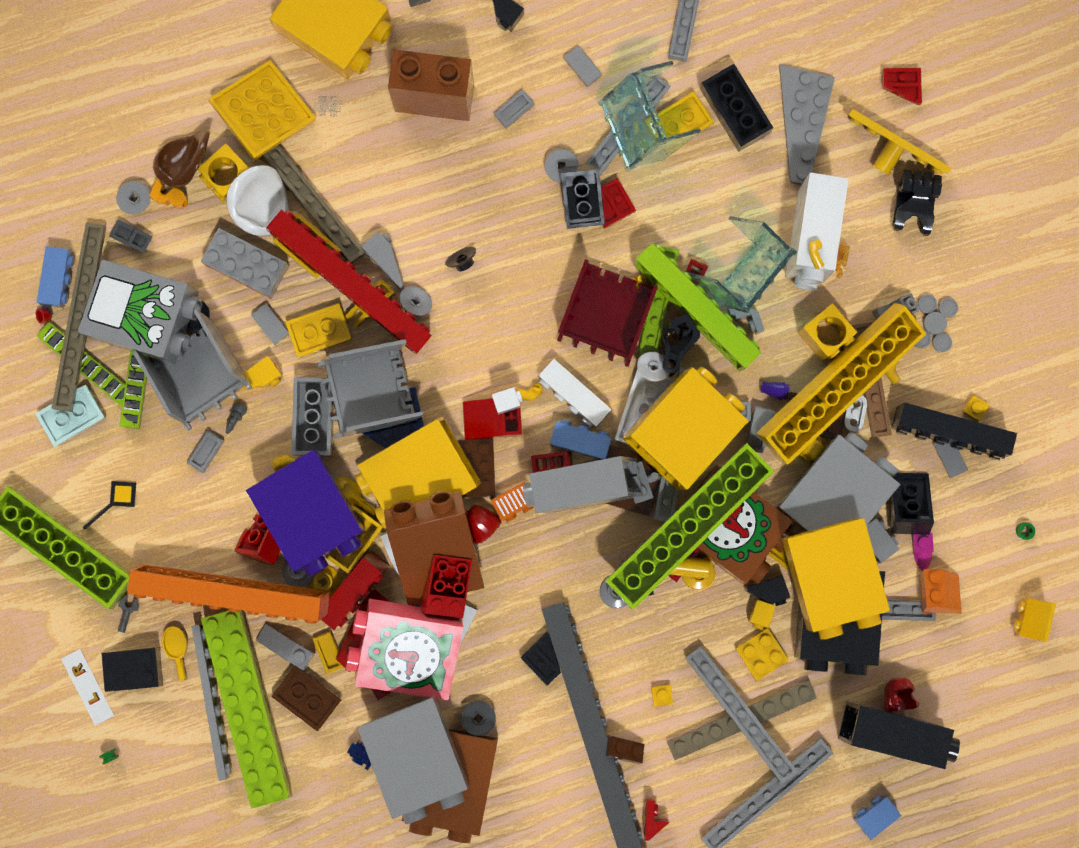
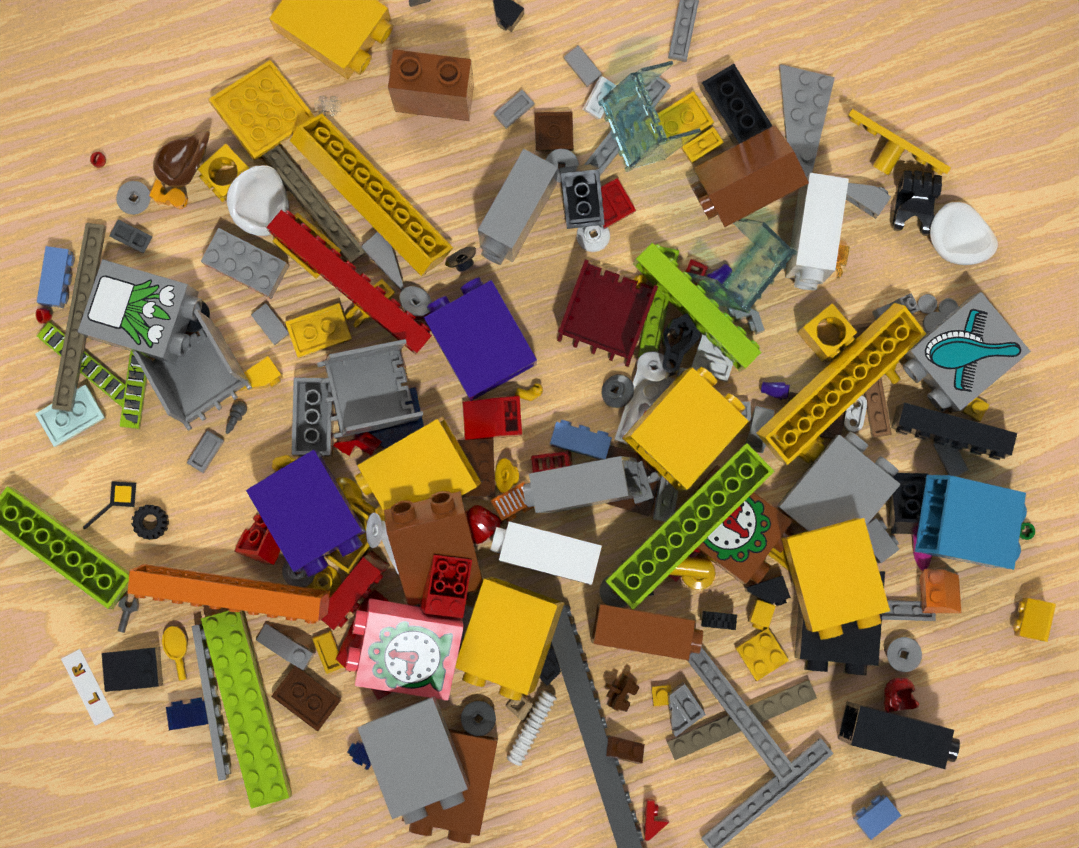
green bush [99,748,119,765] -> none
white brick [492,387,523,415] -> none
white brick [539,359,612,428] -> none
yellow arm [808,239,824,269] -> none
red wing [882,68,922,105] -> none
none -> red hinge [90,152,106,168]
none -> black tyre [131,505,169,540]
none -> clear blue brick [166,697,208,731]
none -> yellow brick [289,113,453,276]
none -> red slope [333,432,382,456]
none -> white piece [366,513,388,548]
none -> dark purple brick [424,277,537,401]
none -> yellow brick [455,577,565,701]
none -> light grey brick [478,149,558,265]
none -> white brick [491,522,602,585]
none -> yellow piece [495,458,519,493]
none -> white piece [506,690,557,766]
none -> tan slope [506,695,535,721]
none -> reddish brown plate [535,112,574,151]
none -> white piece [576,225,610,252]
none -> white plate [582,76,617,119]
none -> dark orange brick [591,604,703,661]
none -> dark grey piece [601,374,634,408]
none -> reddish brown hips [605,674,639,712]
none -> light grey wing [667,682,706,736]
none -> yellow plate [681,127,724,164]
none -> dark orange brick [690,125,809,227]
none -> white wing [691,335,733,382]
none -> black tyre [701,611,737,630]
none -> dark purple cone [704,264,732,291]
none -> light grey slope [846,183,891,219]
none -> light grey piece [887,637,922,672]
none -> light grey brick [903,292,1031,413]
none -> dark azure brick [915,475,1027,570]
none -> white piece [930,202,998,265]

